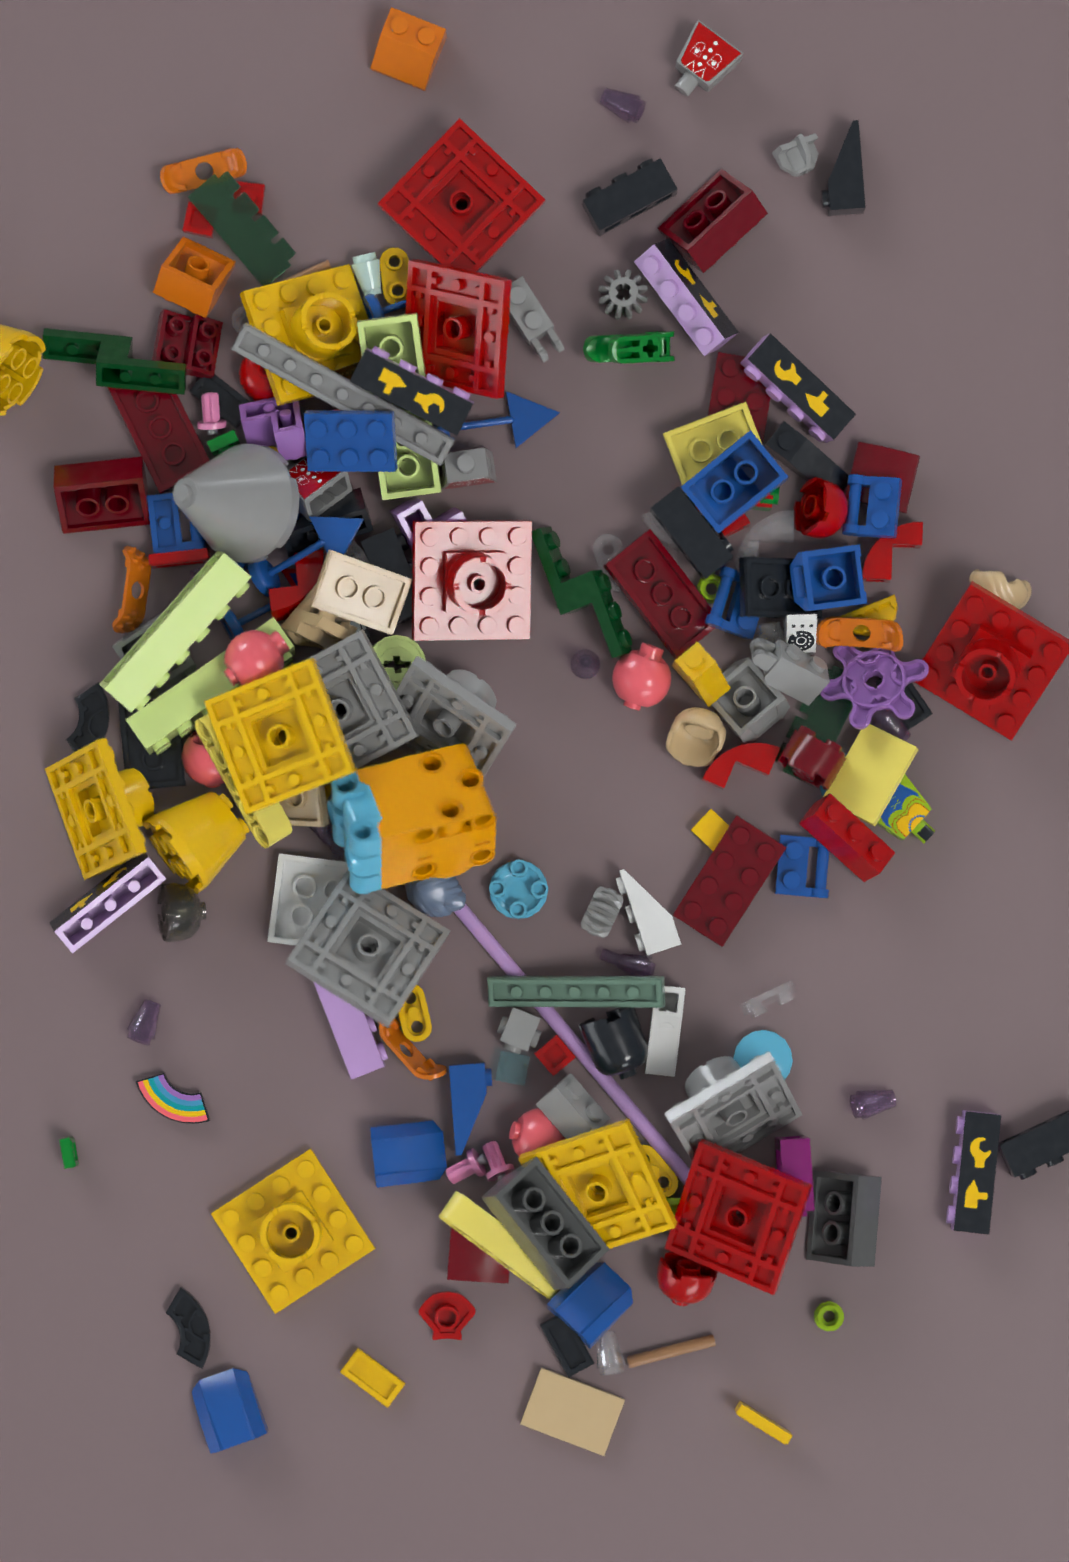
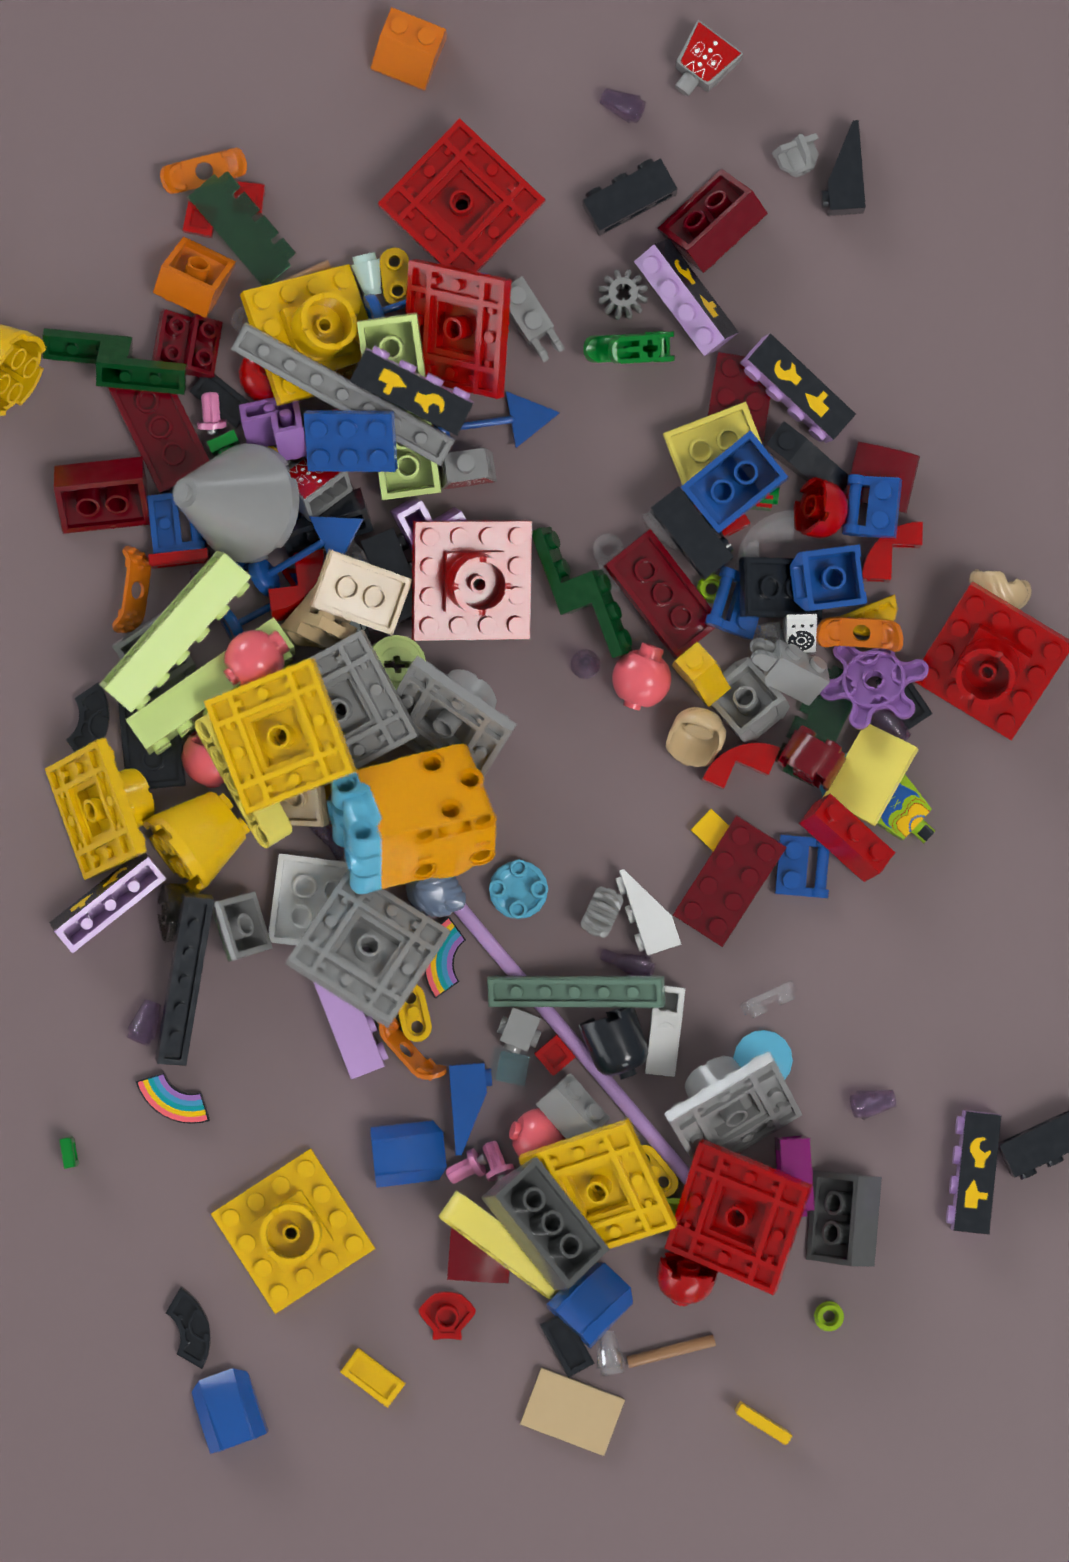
none -> black plate [155,893,214,1066]
none -> light grey slope [212,892,273,962]
none -> tile [425,916,466,999]

